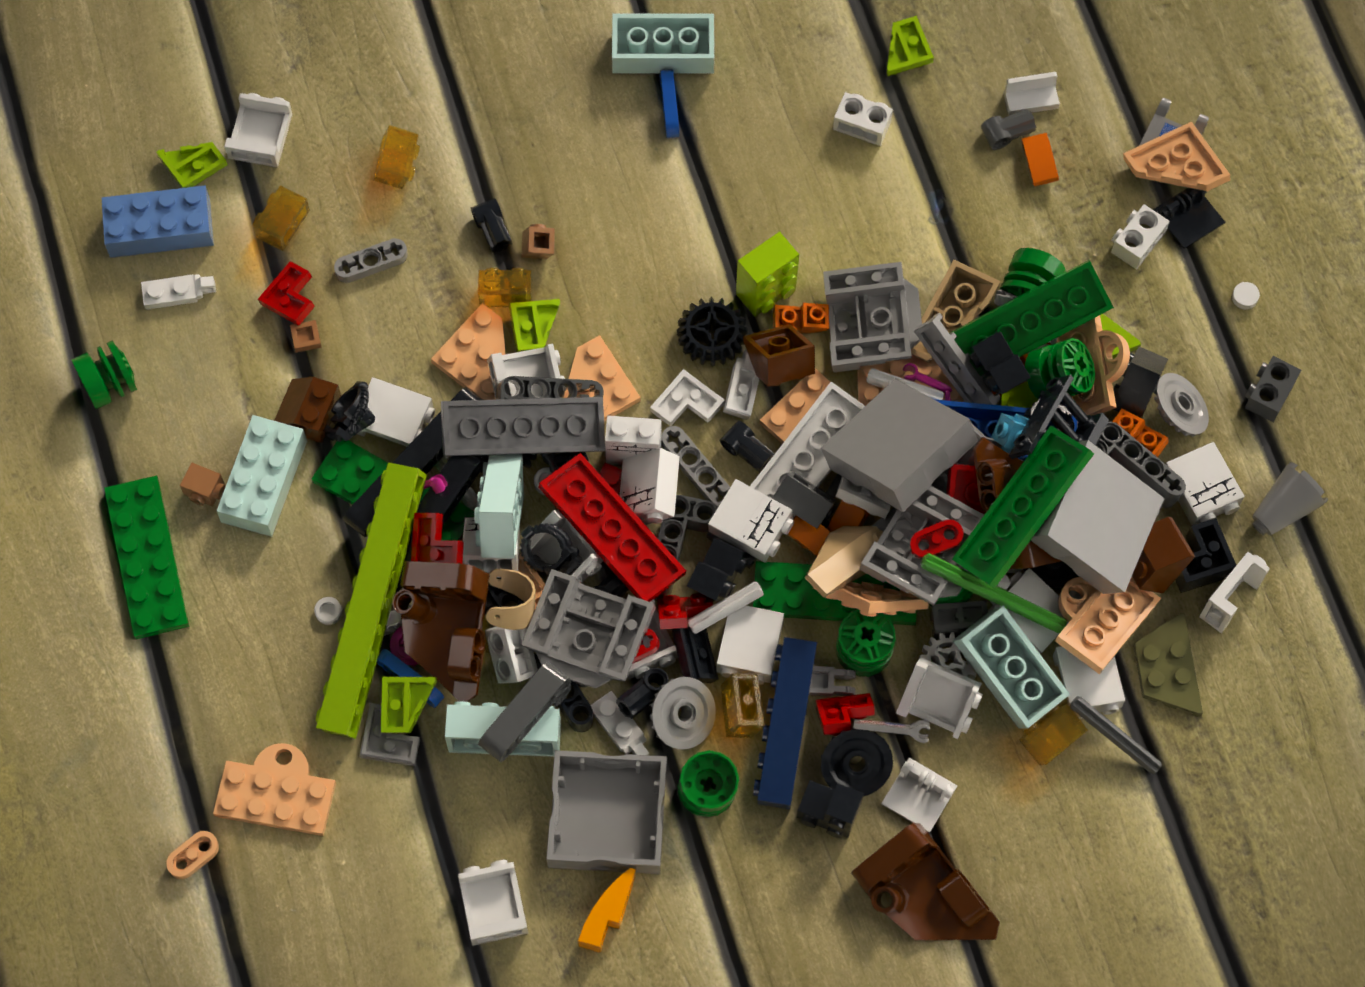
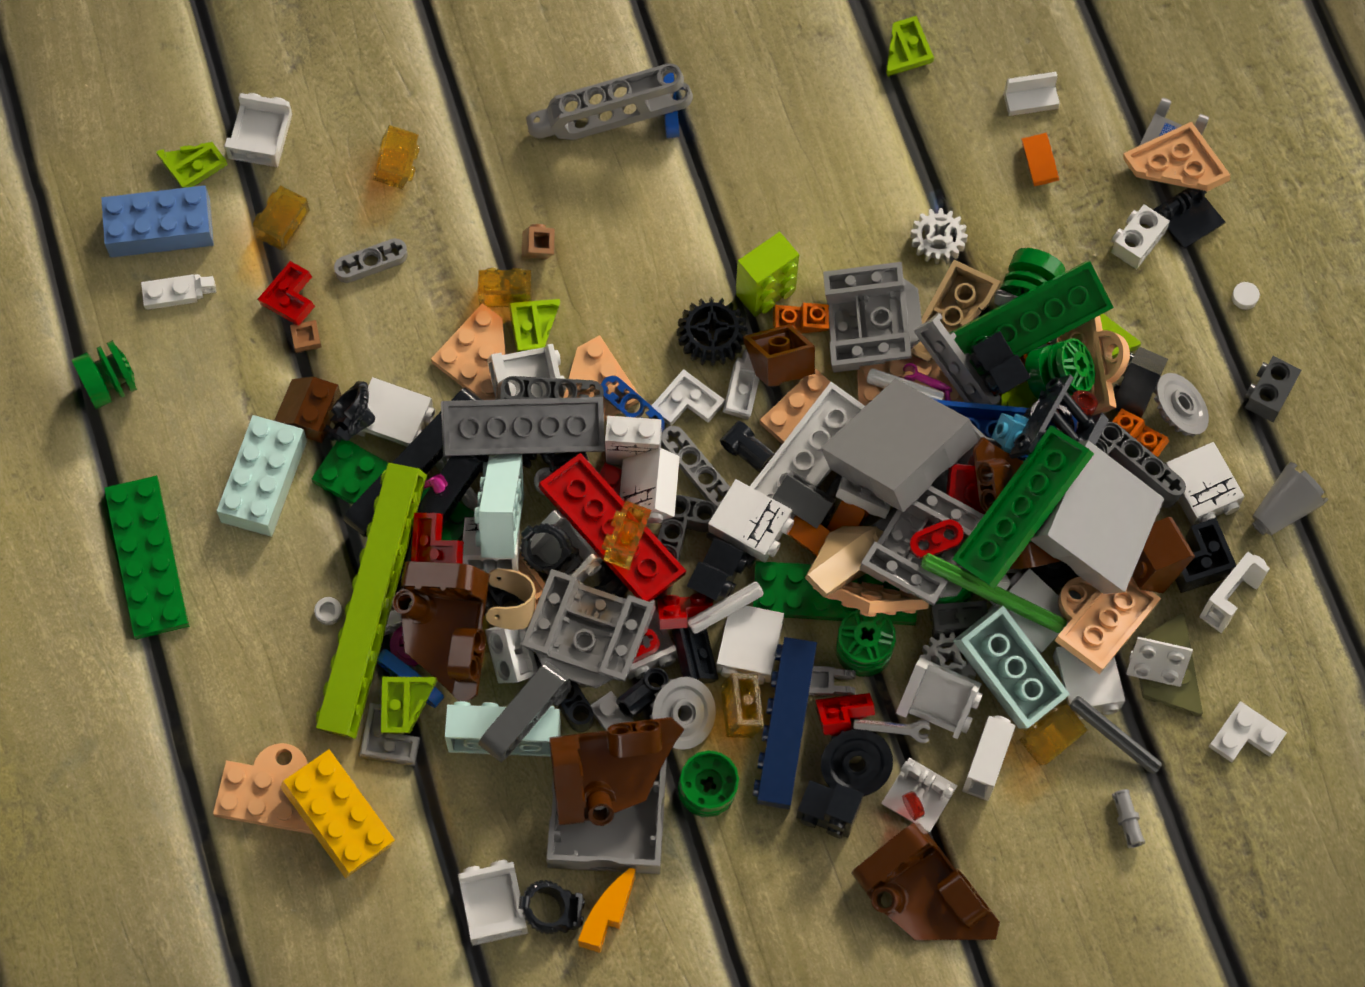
light nougat plate [166,831,219,879] -> none
medium nougat brick [180,463,225,507] -> none
black piece [471,198,512,252] -> none
light aqua brick [612,14,714,74] -> none
white brick [833,92,893,146] -> none
dark grey piece [981,109,1036,150] -> none
none -> yellow brick [280,749,395,879]
none -> black piece [518,880,585,935]
none -> light grey piece [526,63,693,140]
none -> reddish brown panel [549,717,684,826]
none -> blue beam [601,376,665,432]
none -> clear yellow brick [601,501,652,570]
none -> clear red tile [902,791,925,821]
none -> white gear [910,208,968,264]
none -> white brick [962,716,1016,801]
none -> clear red tile [1072,390,1098,416]
none -> light grey pin [1112,789,1145,848]
none -> white hinge [1126,637,1193,687]
none -> white plate [1209,701,1287,763]

